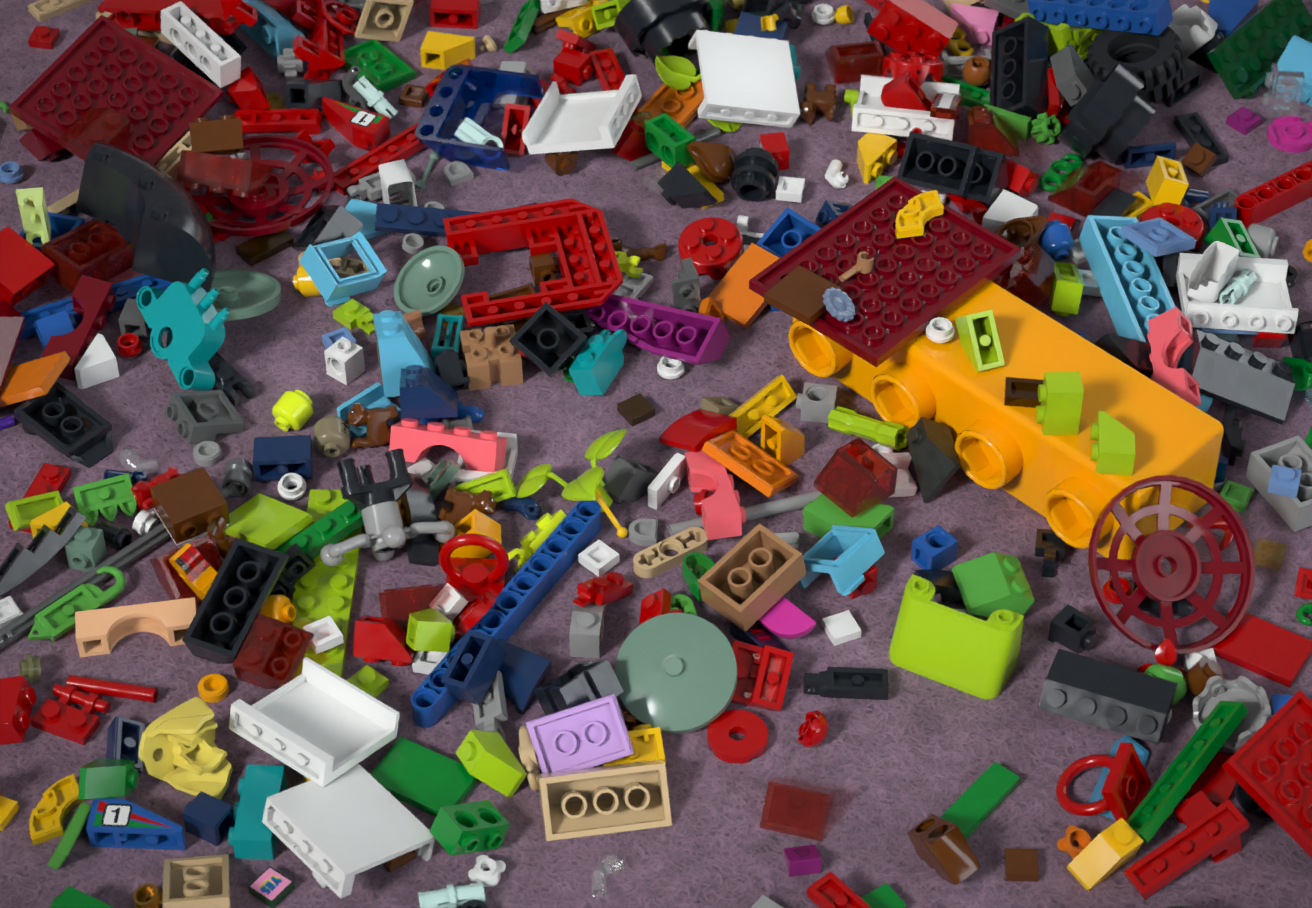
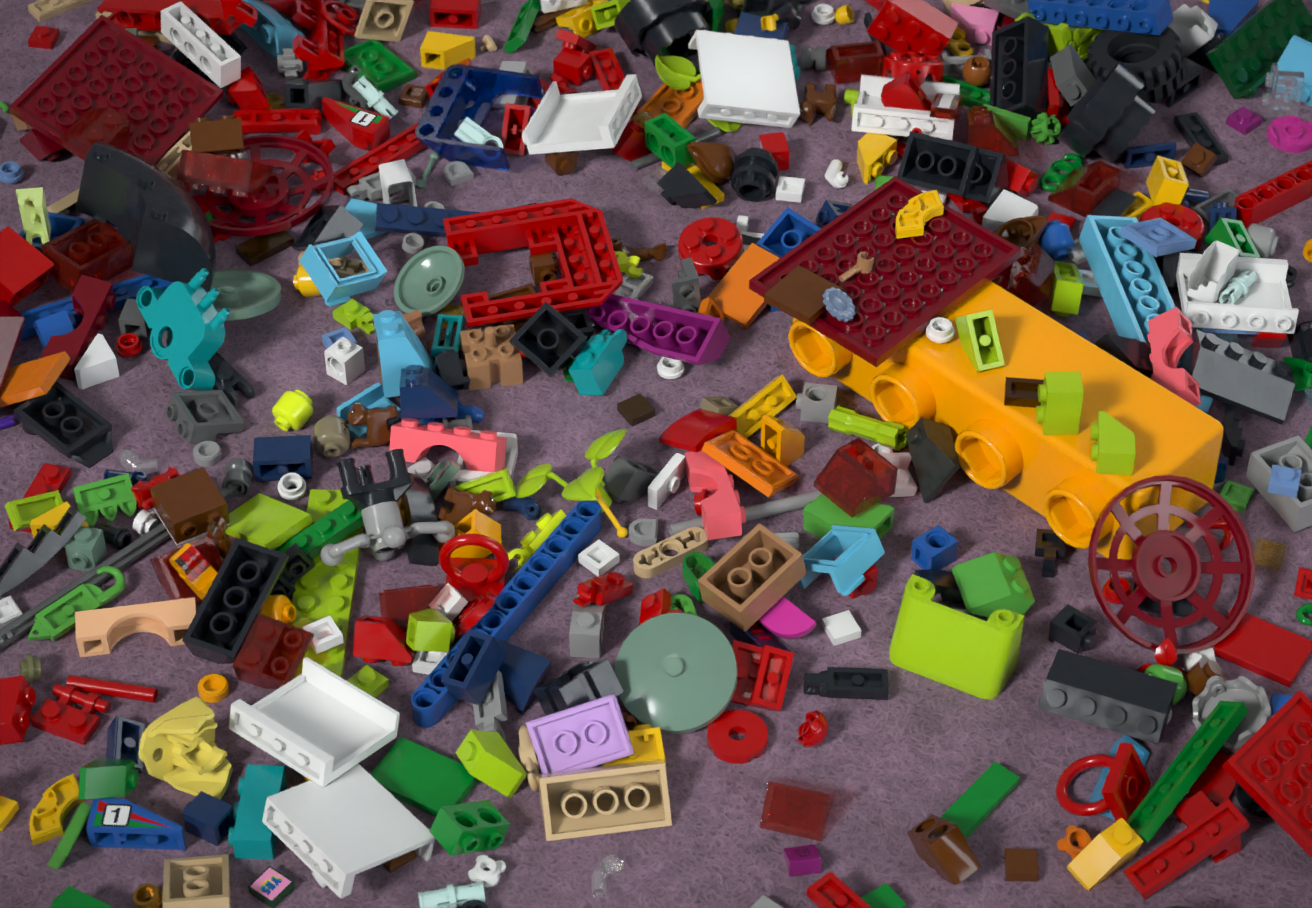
none -> dark grey wheel [801,46,826,71]

